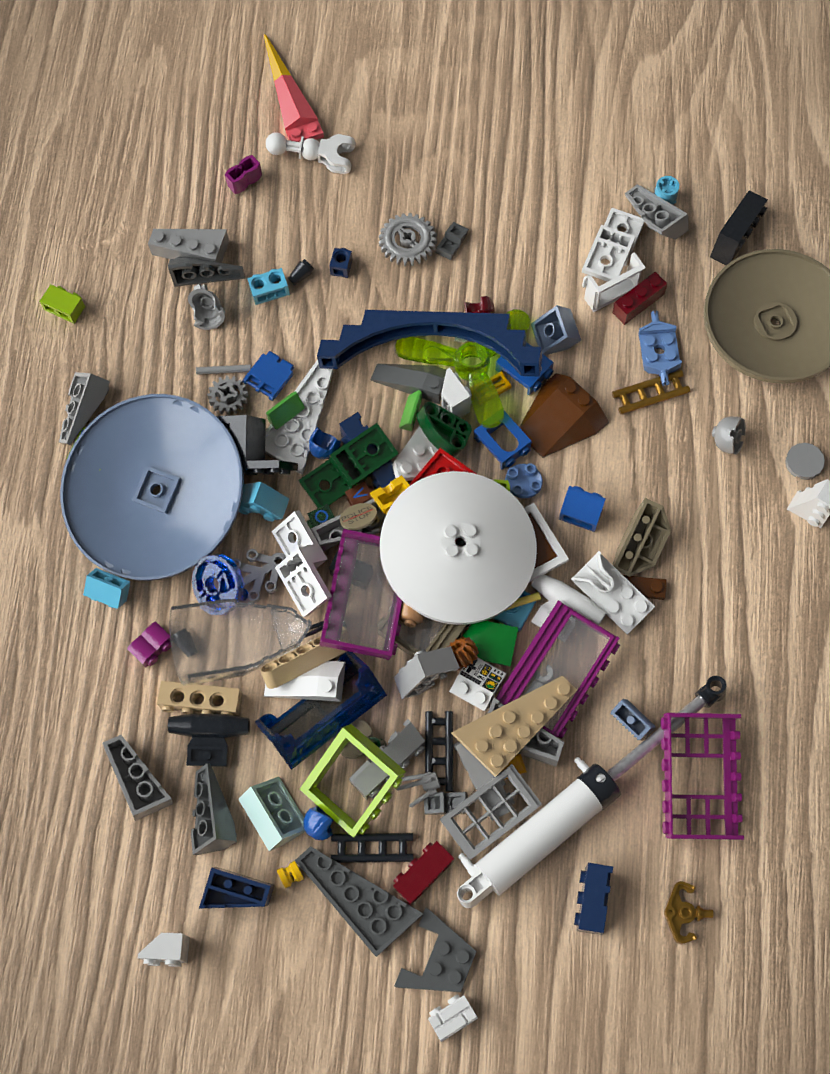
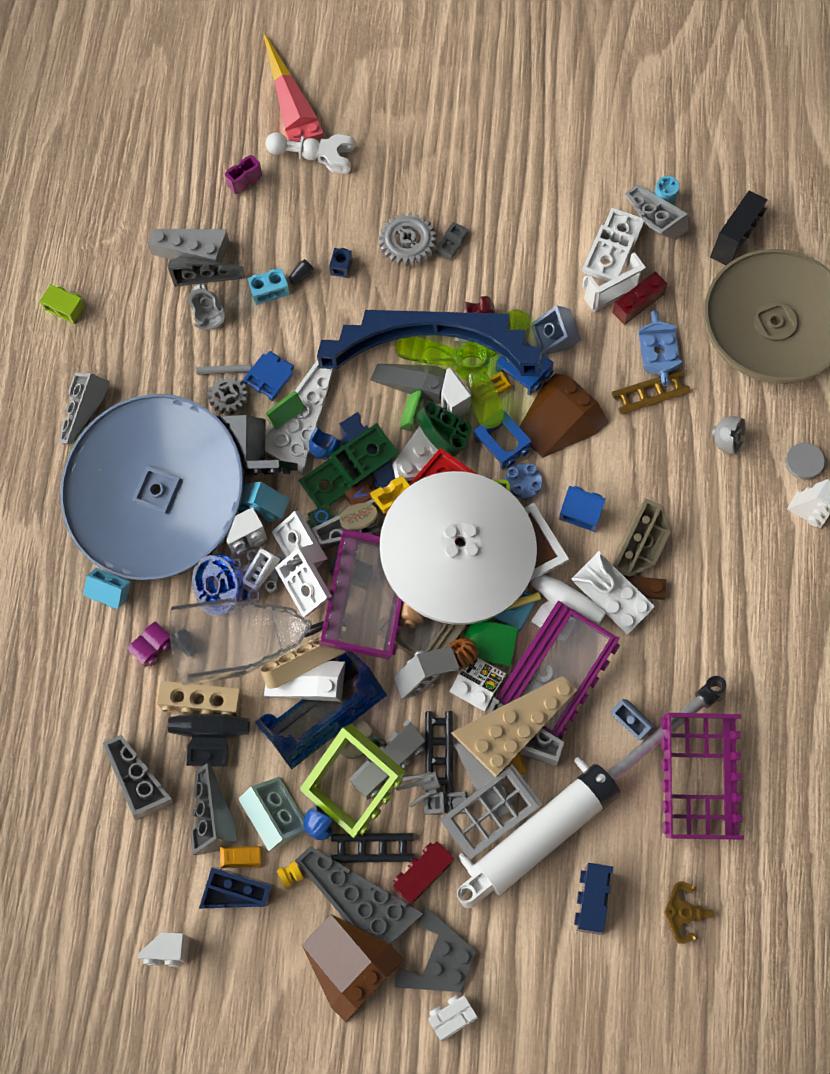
none -> light orange tile [220,846,262,868]
none -> white slope [227,507,267,557]
none -> white slope [242,548,281,591]
none -> reddish brown wedge [302,914,405,1023]

